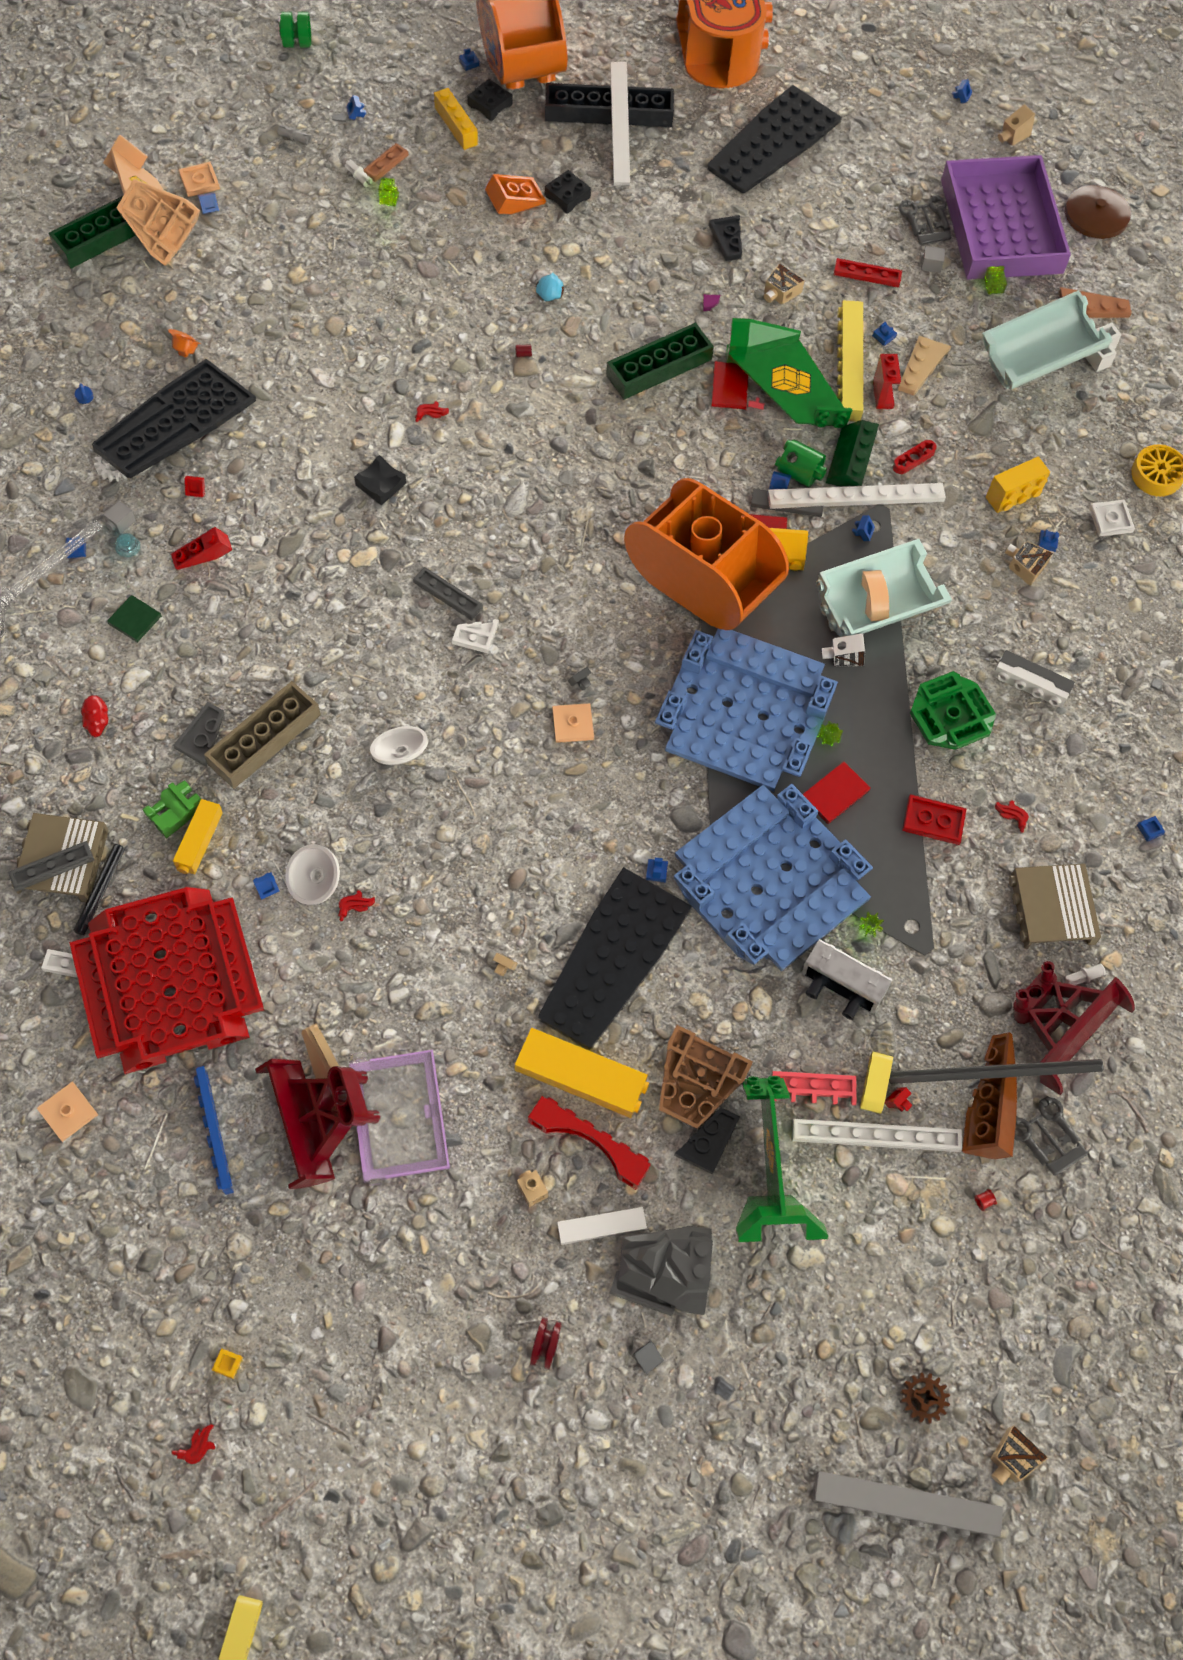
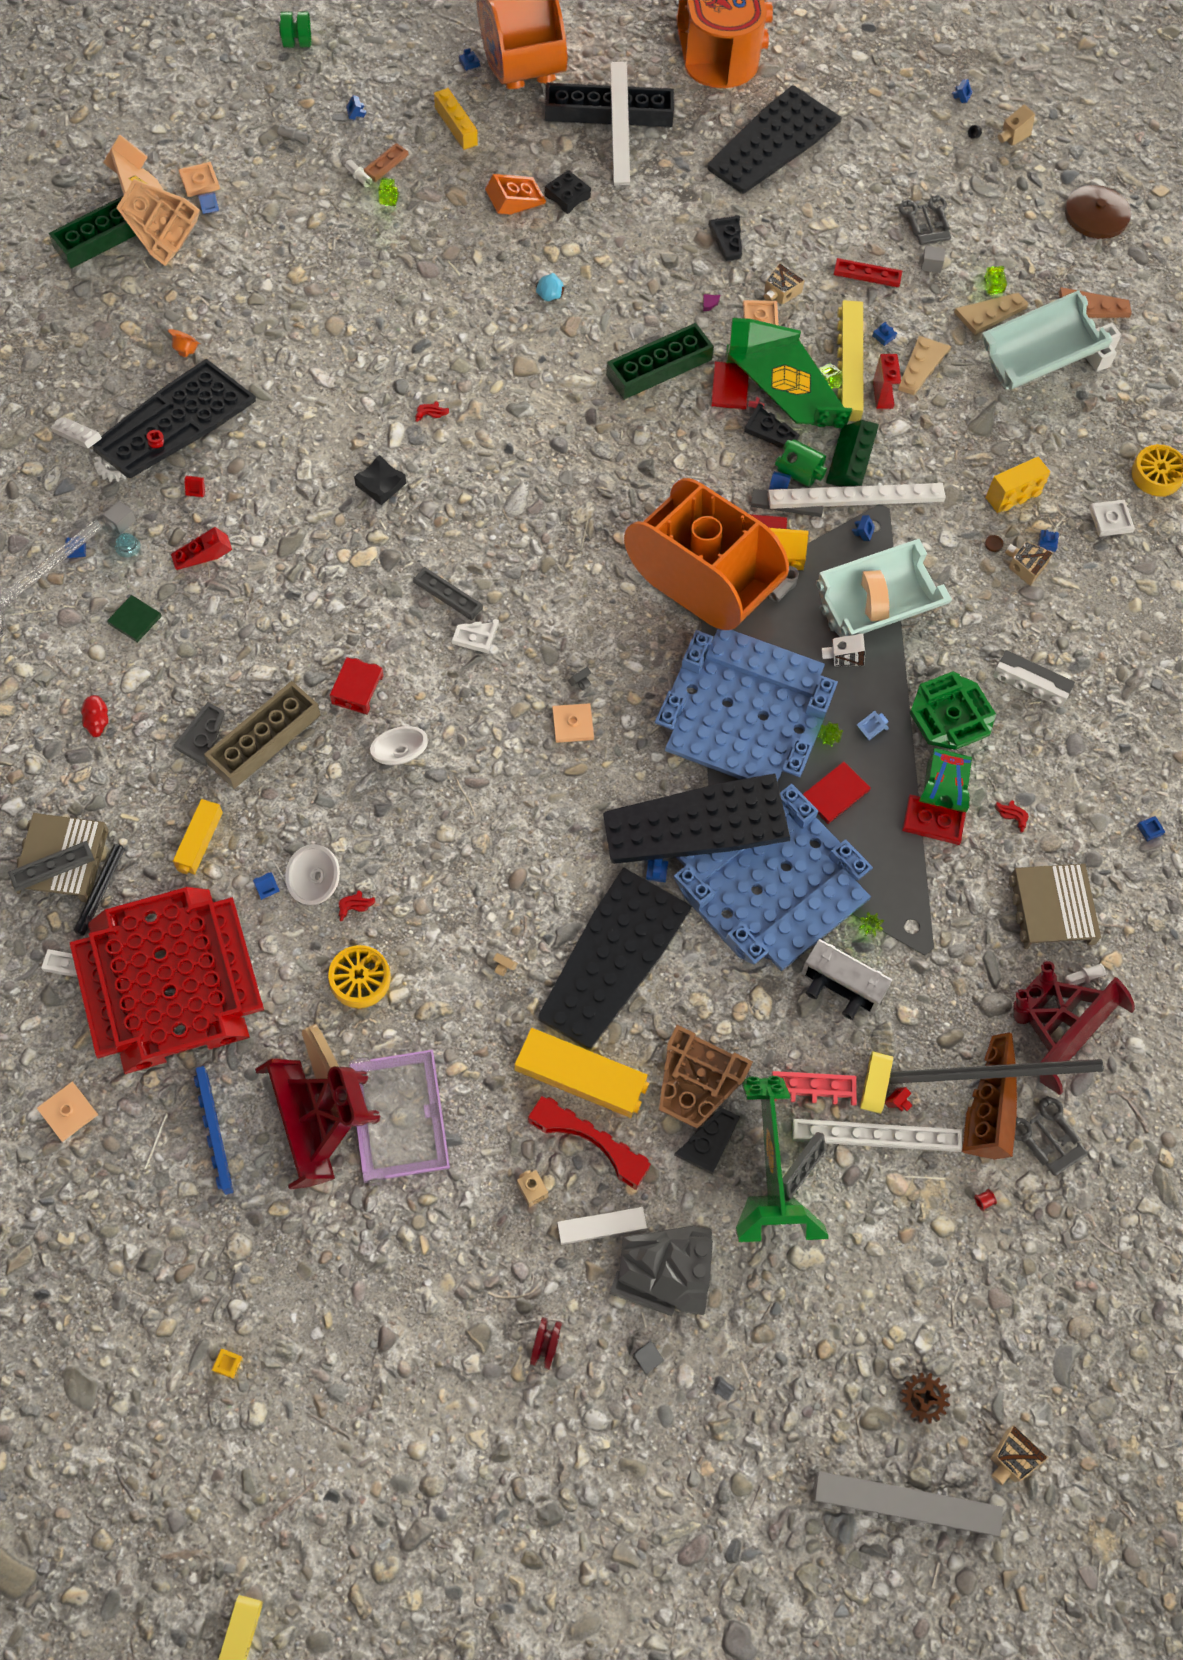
blue tile [75,384,94,404] -> none
bright green hips [142,780,201,839] -> none
red piece [171,1425,216,1464] -> none
black brick [467,79,513,121] -> none
dark red hinge [515,344,532,357] -> none
red beam [893,440,937,474] -> none
medium lavender container [941,155,1071,280] -> none
none -> white plate [50,417,102,449]
none -> red bush [147,430,164,448]
none -> yellow piece [328,945,391,1009]
none -> red panel [330,657,384,715]
none -> black wing [603,773,790,864]
none -> light nougat plate [743,300,778,325]
none -> black wing [744,403,800,448]
none -> light grey piece [768,566,799,602]
none -> dark grey tile [783,1132,826,1201]
none -> clear neon green brick [818,363,843,389]
none -> light blue bracket [857,711,889,741]
none -> green piece [919,748,972,813]
none -> tan wing [954,293,1029,335]
none -> black hinge [968,125,982,139]
none -> reddish brown piece [985,535,1003,552]

